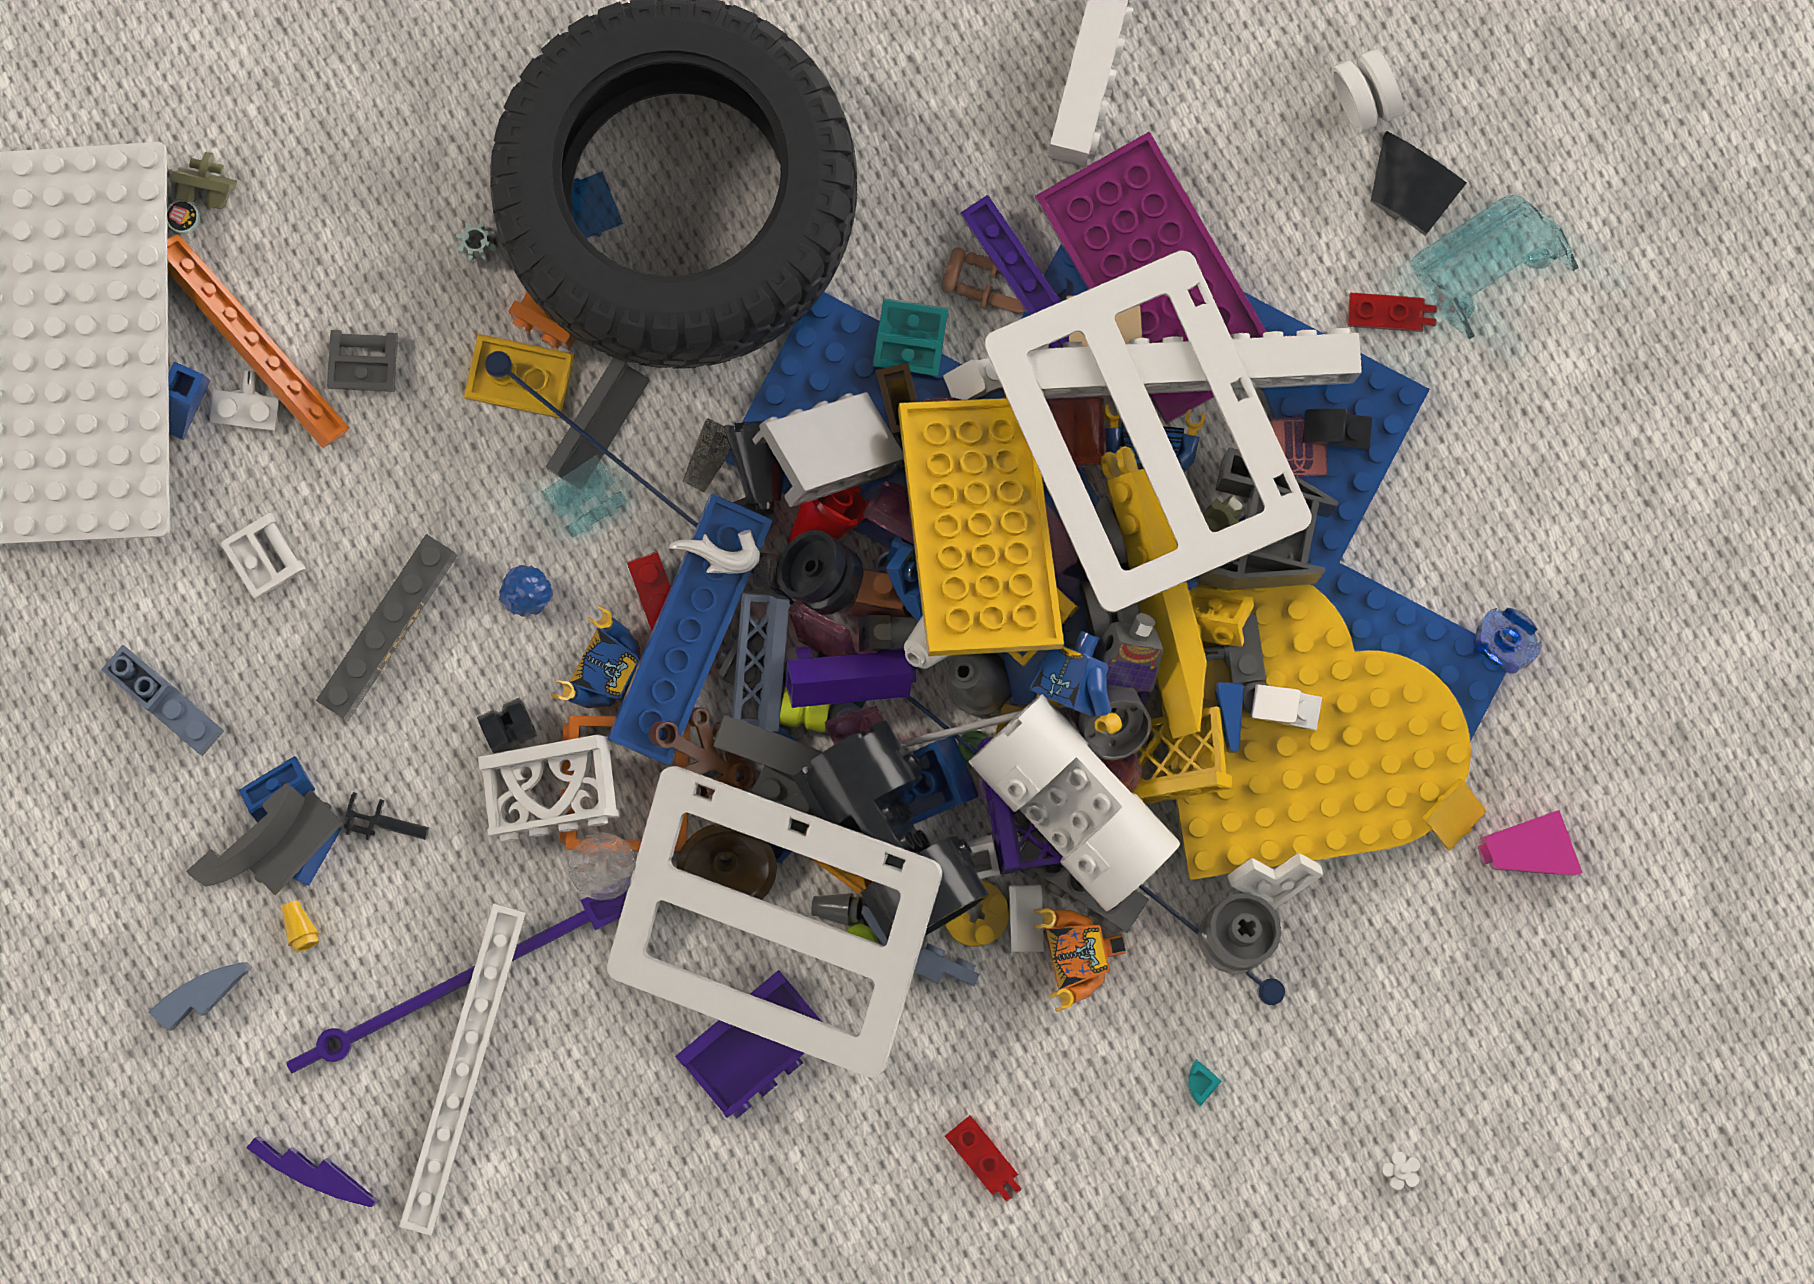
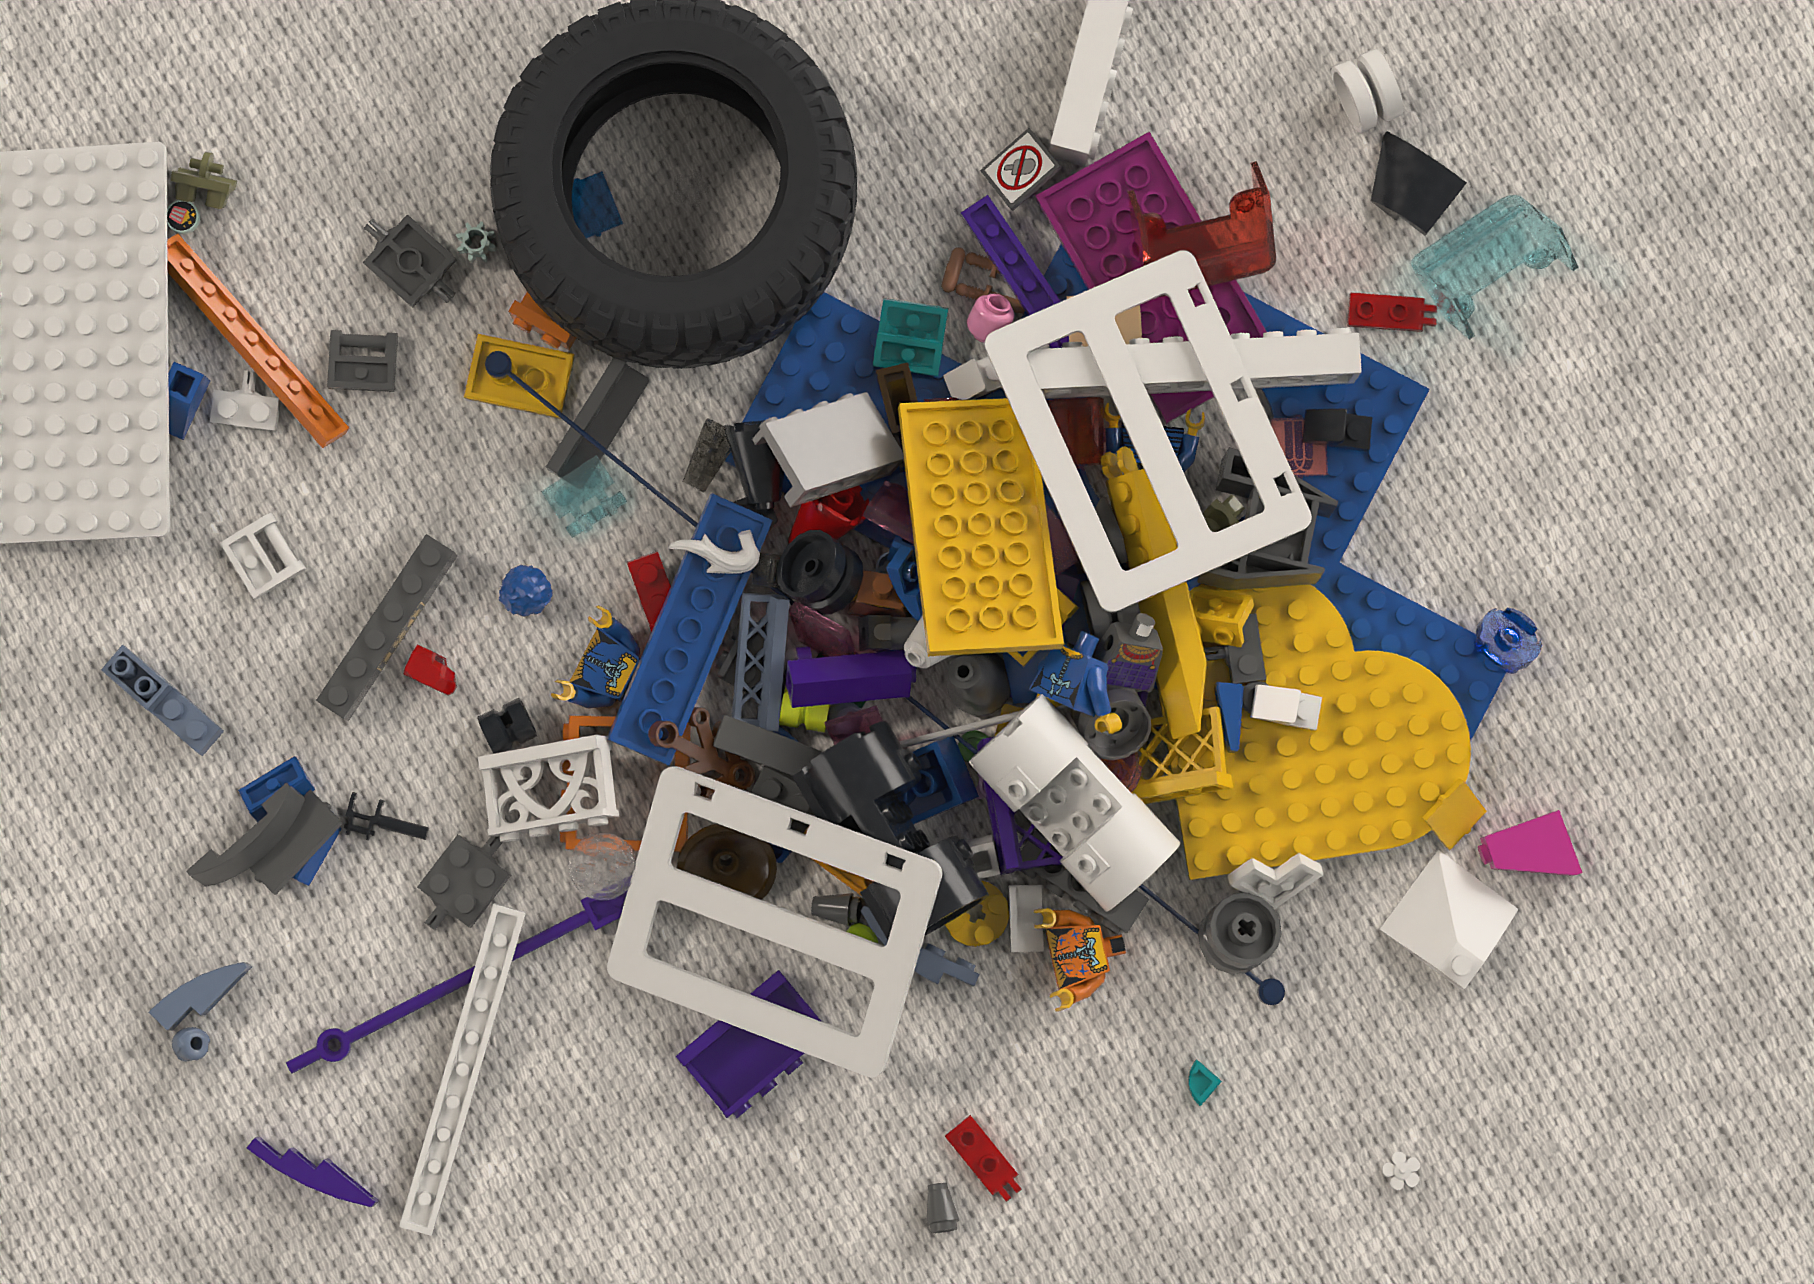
yellow cone [280,900,320,953] -> none
none -> sand blue piece [172,1027,210,1062]
none -> dark grey plate [363,214,457,308]
none -> red rock [403,644,457,696]
none -> dark grey plate [417,834,512,931]
none -> dark grey cone [926,1183,959,1233]
none -> bright pink head [967,293,1015,343]
none -> piece [980,128,1062,211]
none -> clear red windscreen [1127,161,1276,297]
none -> white slope [1379,850,1519,989]

